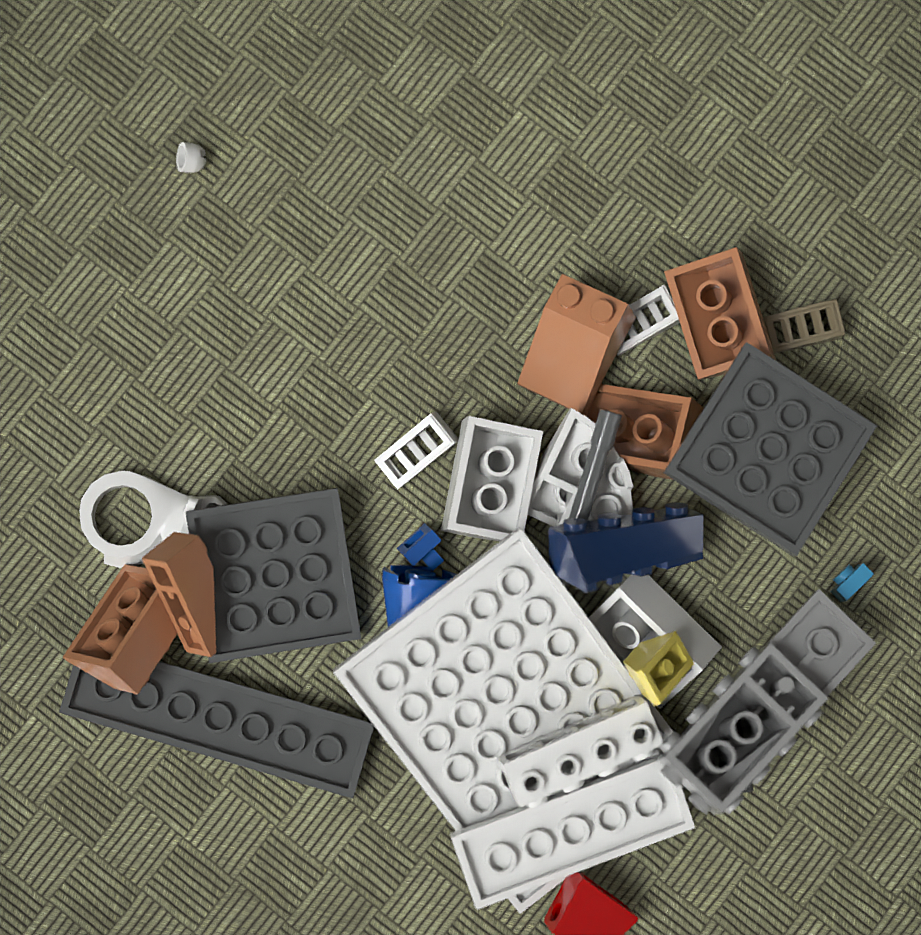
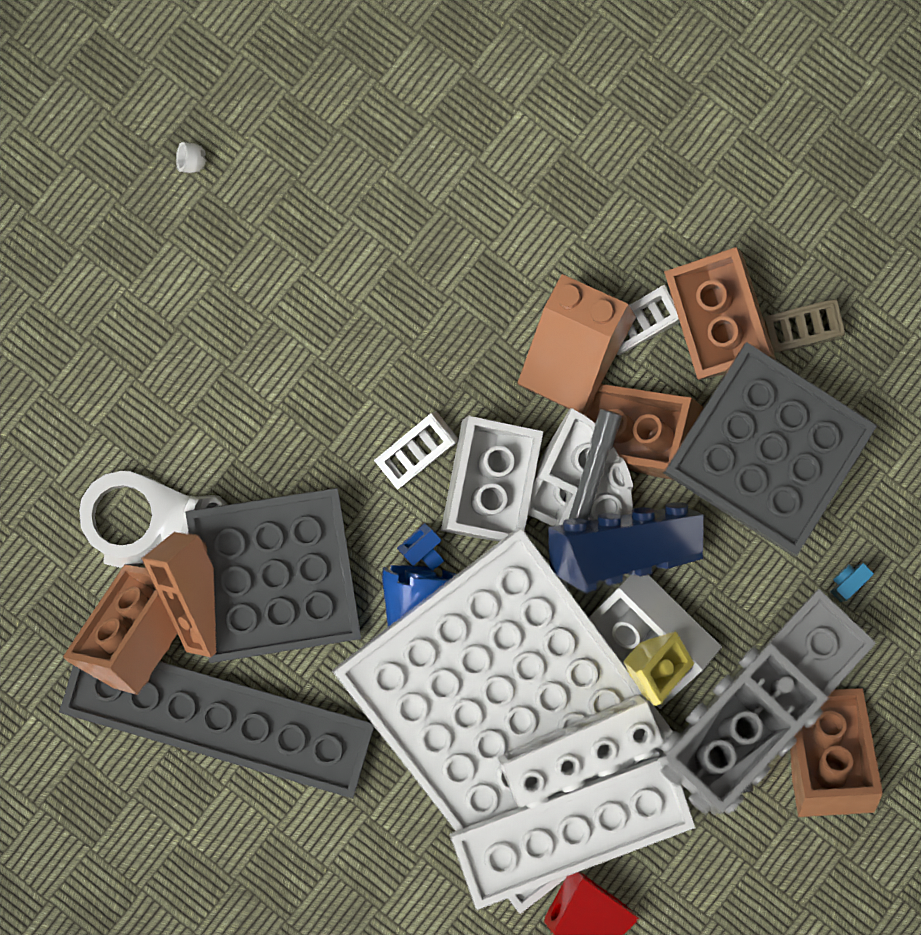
none -> nougat slope [790,688,883,817]

